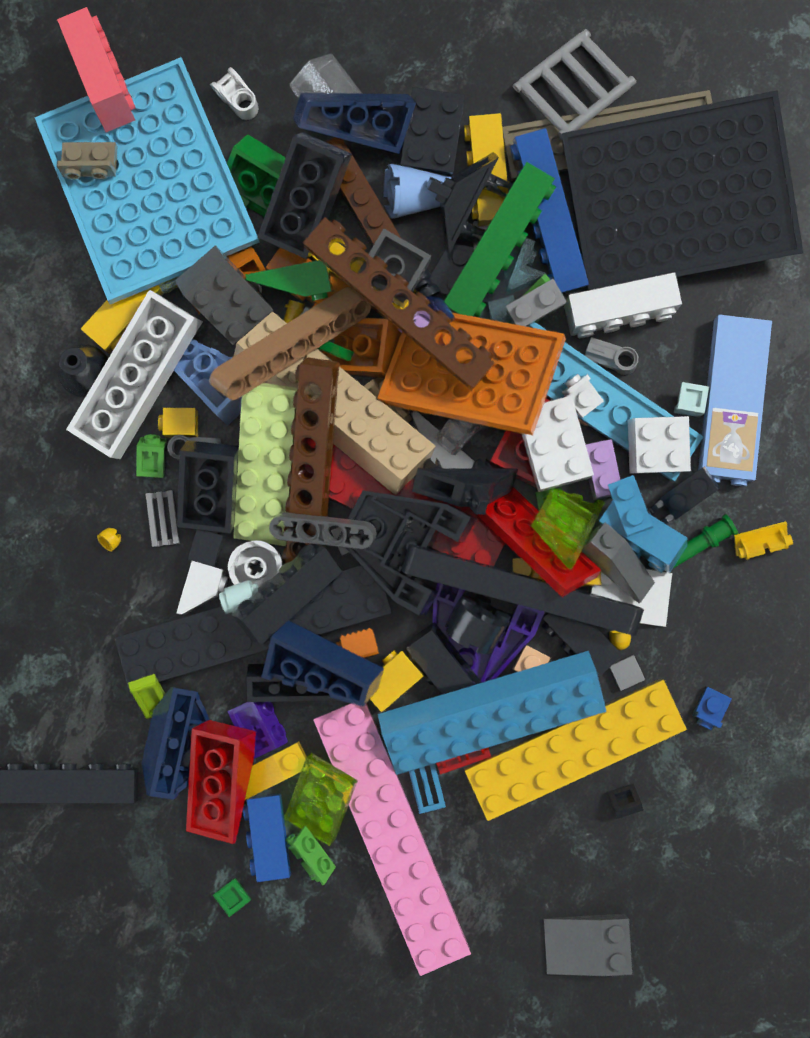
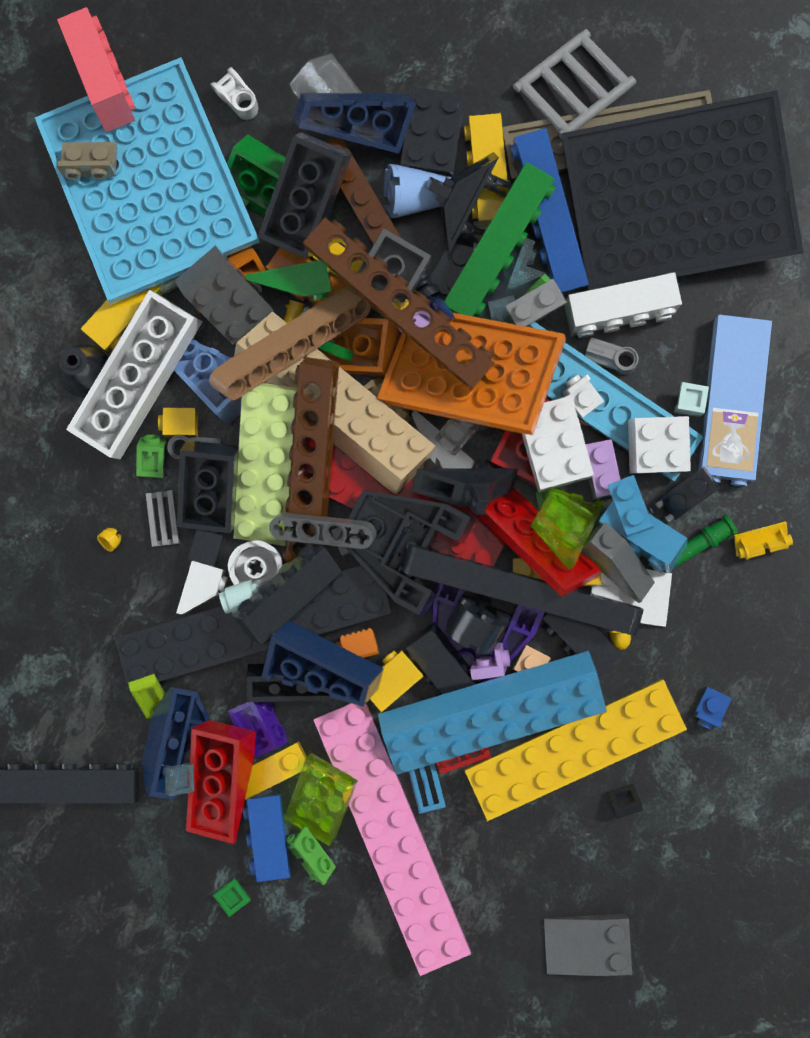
light grey tile [610,655,645,691] -> none
none -> clear light blue tile [165,763,194,796]
none -> lavender bracket [470,642,510,680]

